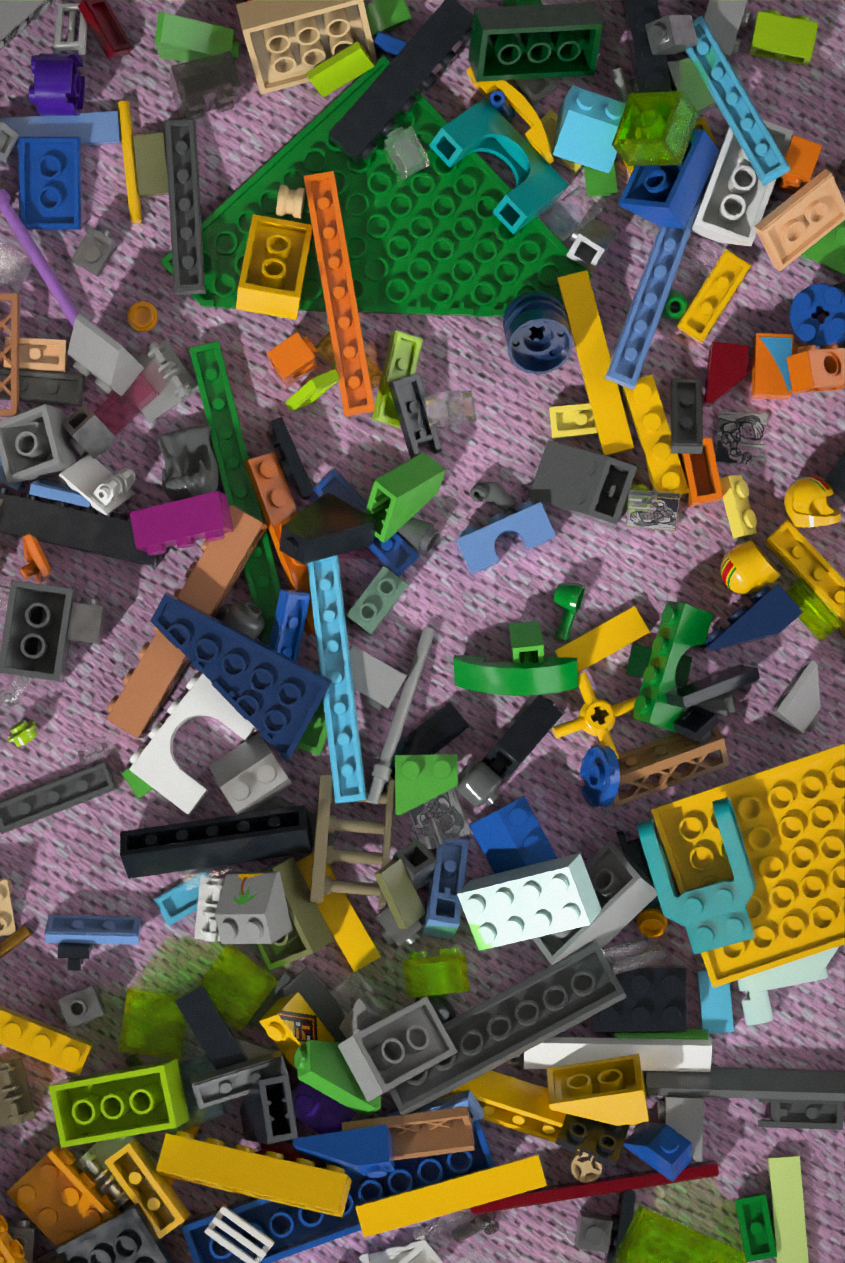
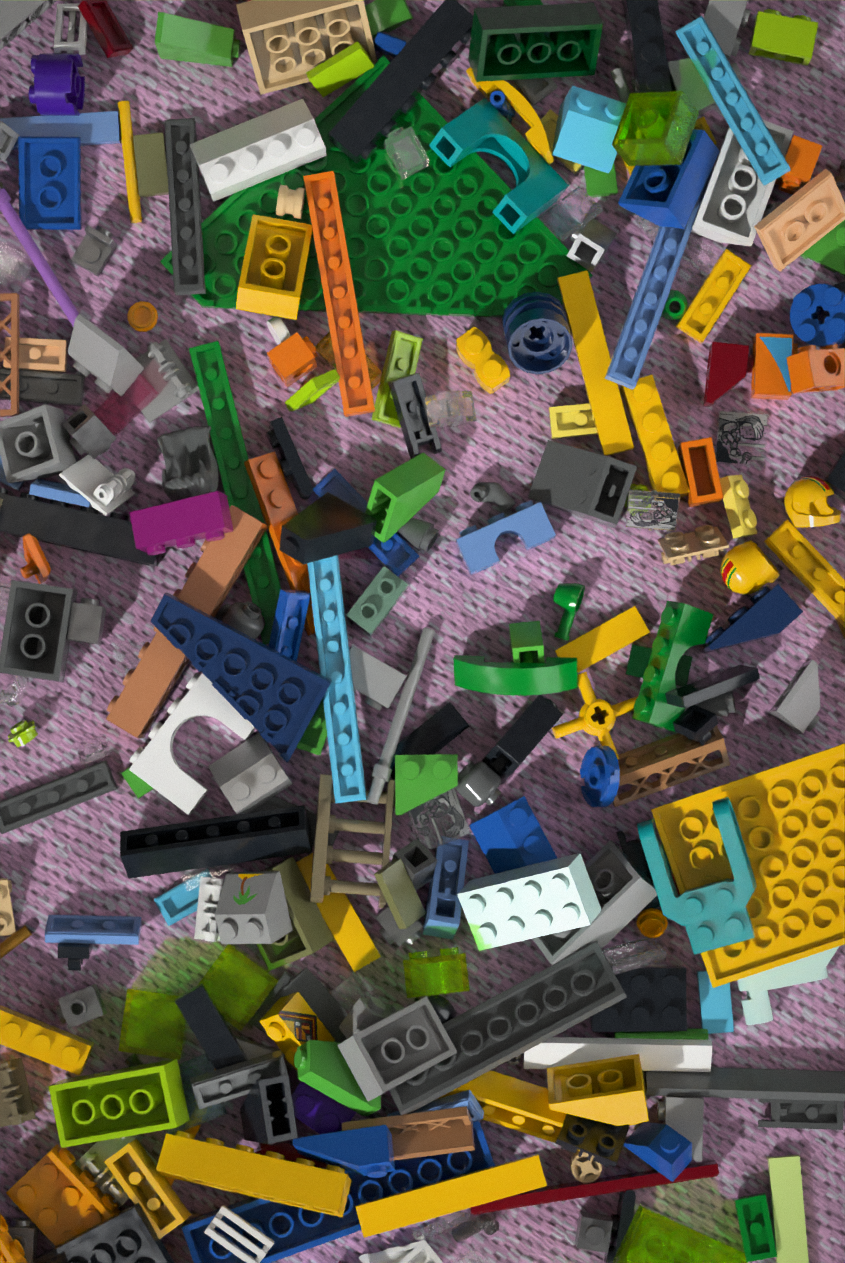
clear smoke piece [169,51,241,120] -> none
flat silver brick [645,15,698,55] -> none
dark grey tile [670,379,703,454] -> none
clear neon green tile [785,578,842,642] -> none
none -> white slope [190,99,326,202]
none -> white tile [267,316,291,345]
none -> yellow brick [456,327,510,394]
none -> tan hinge [657,525,729,566]

